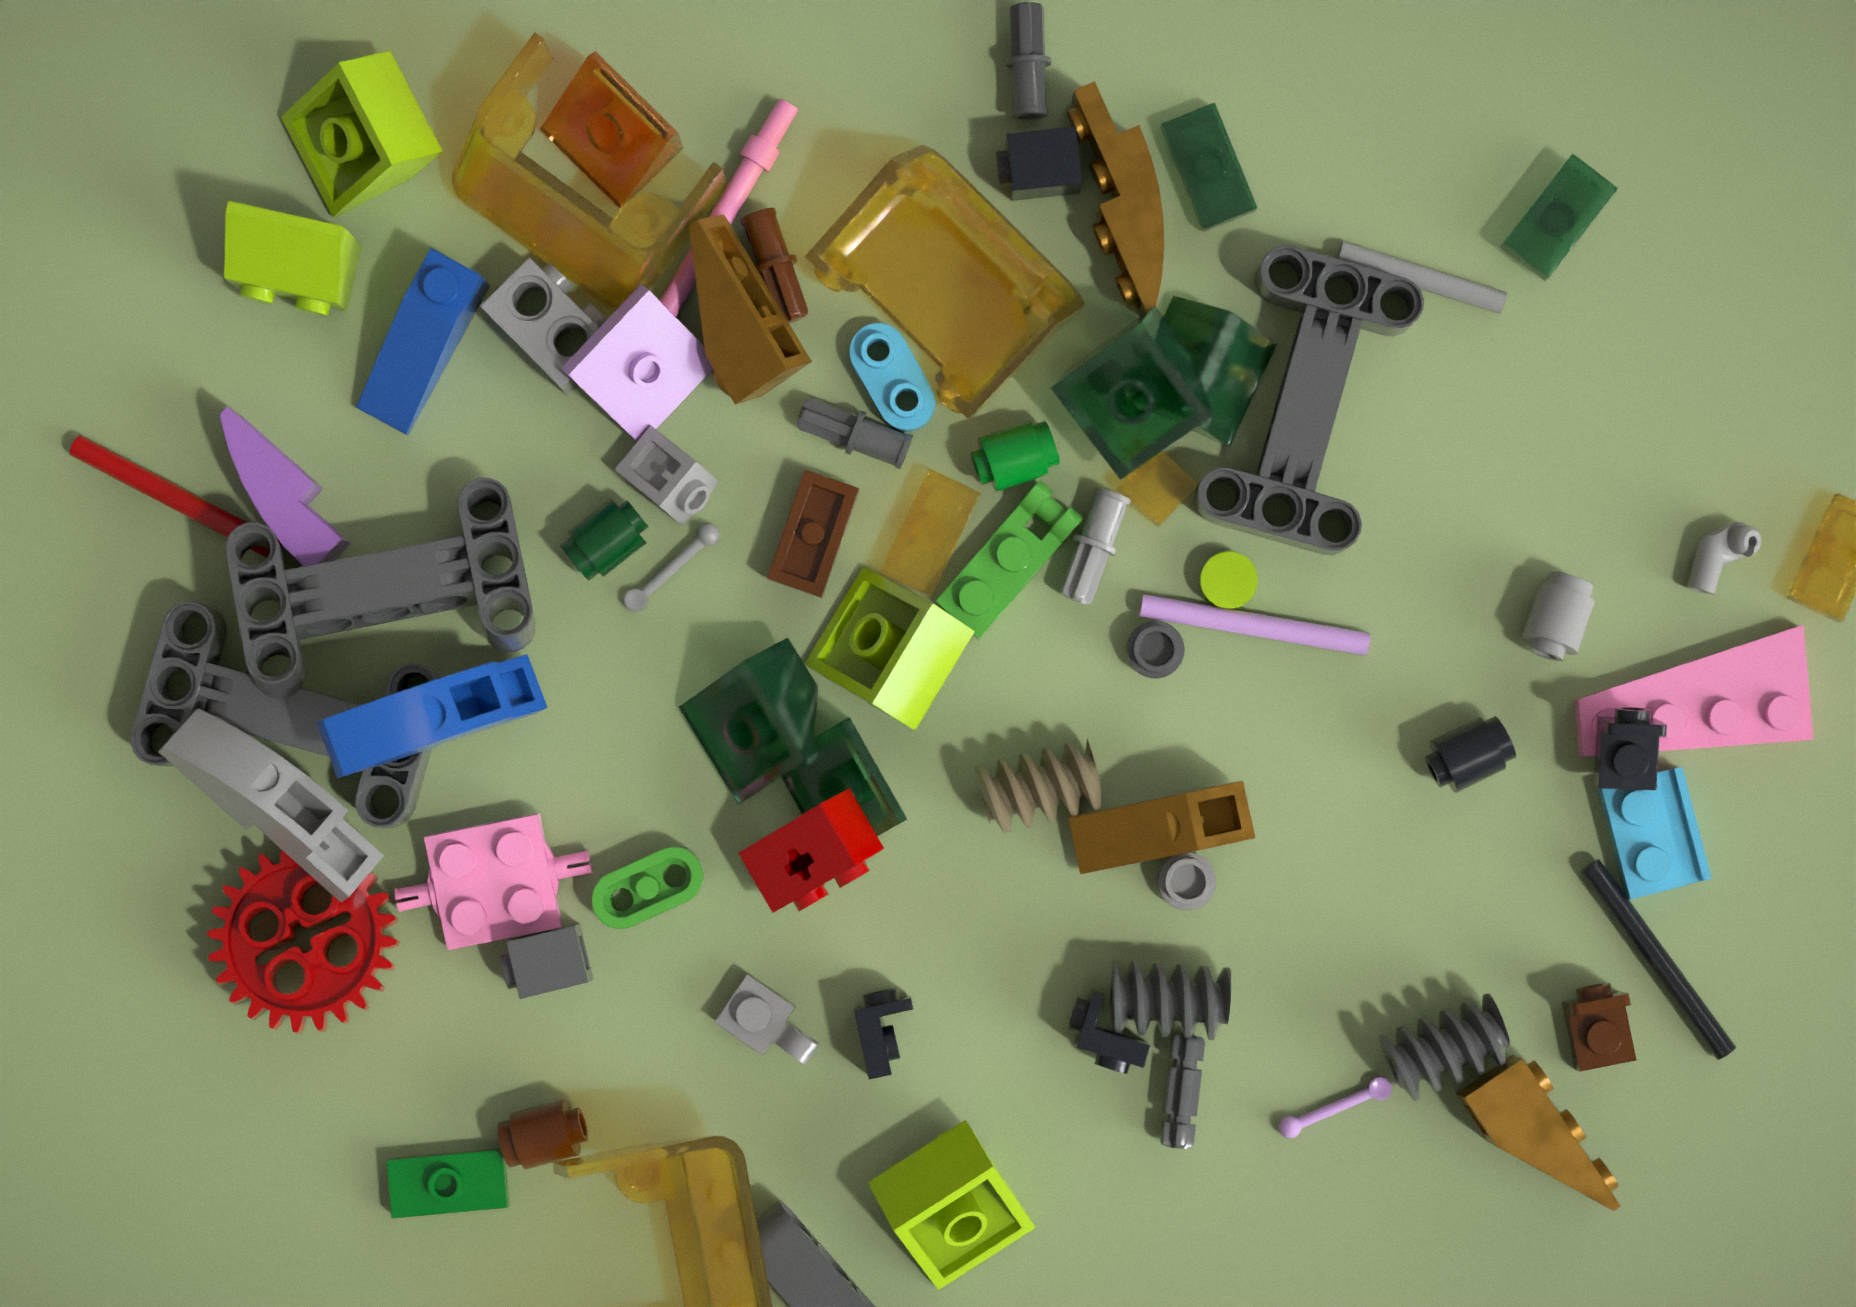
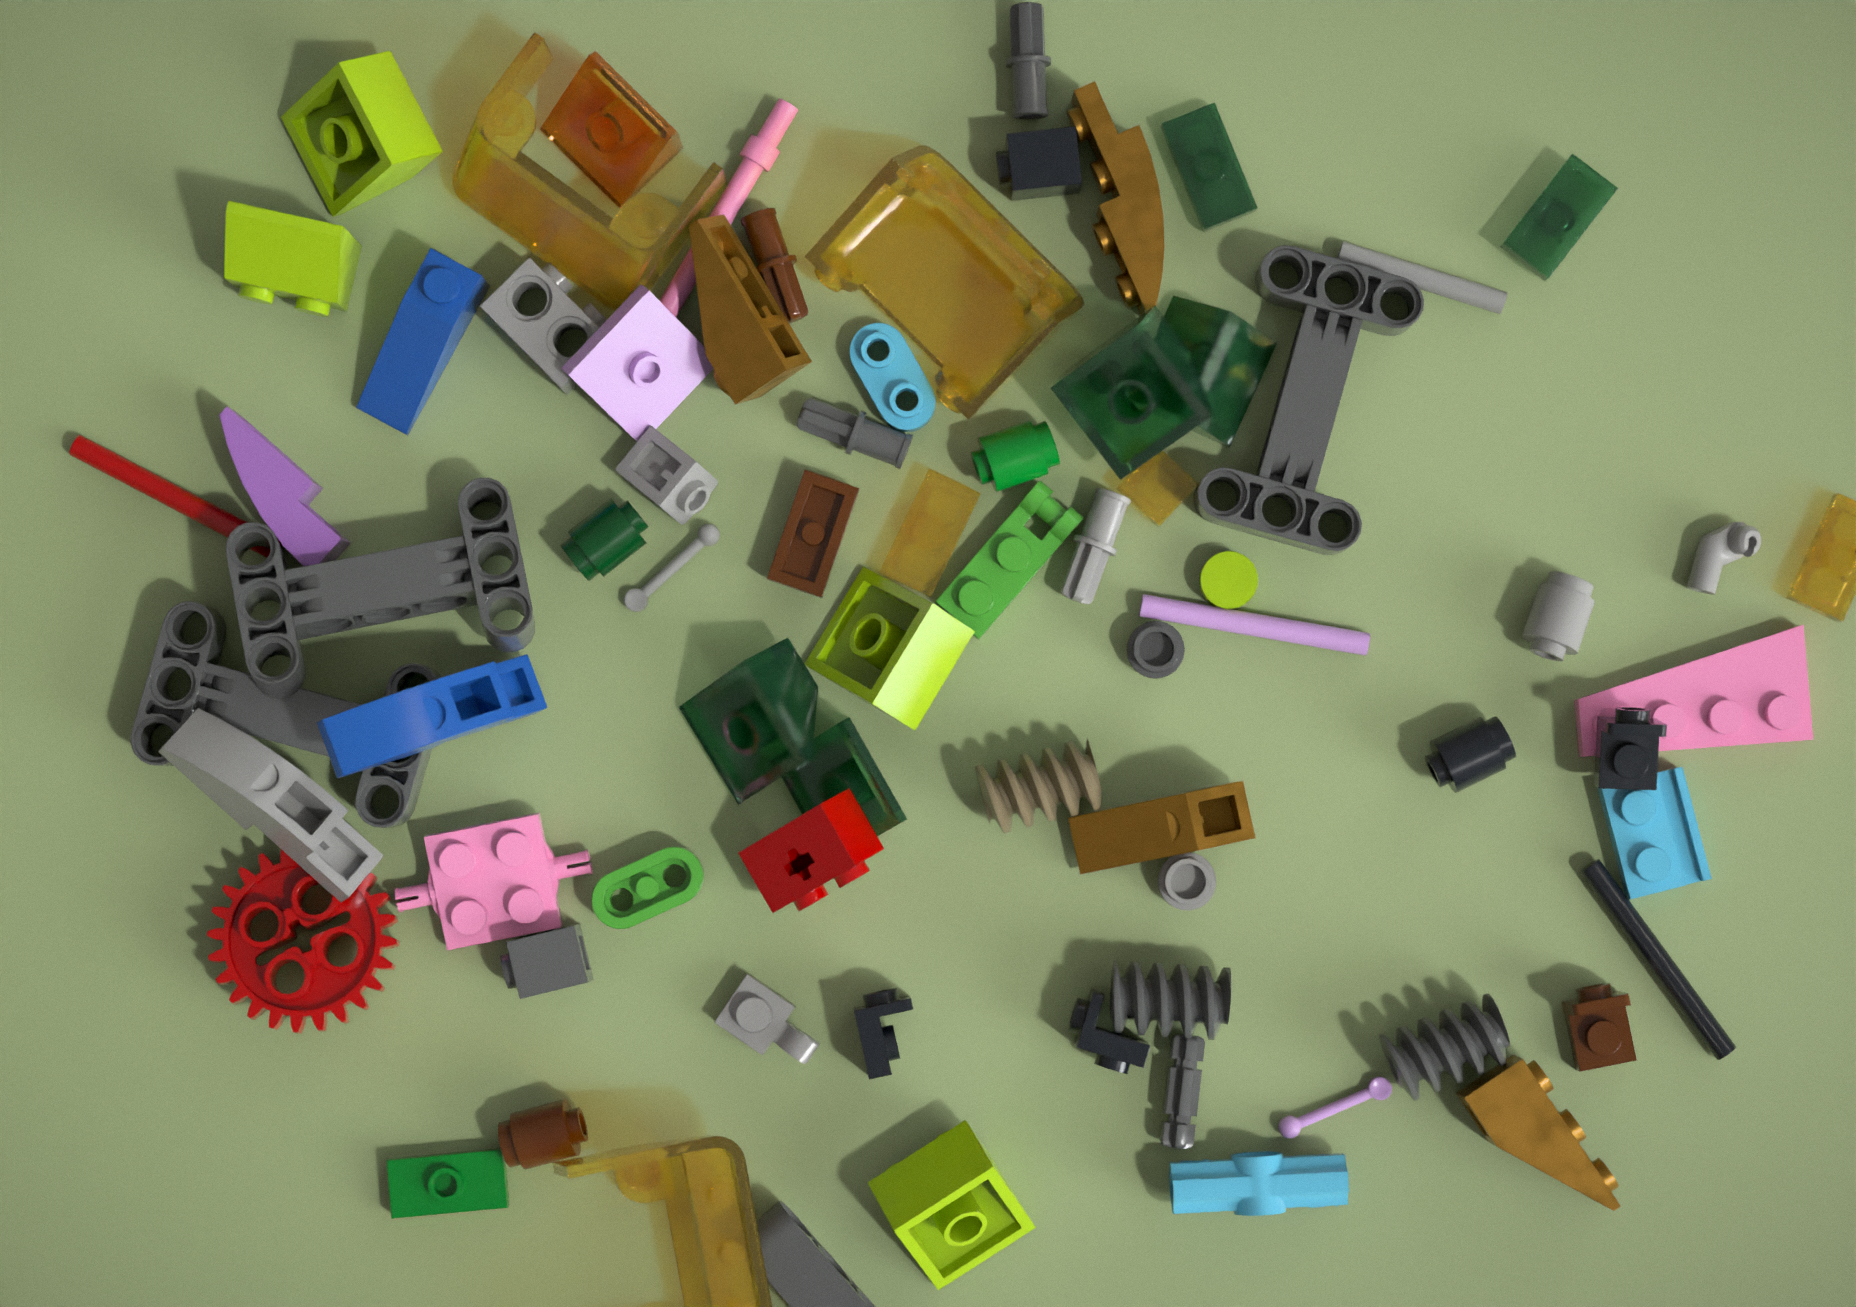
none -> medium azure piece [1169,1151,1349,1216]

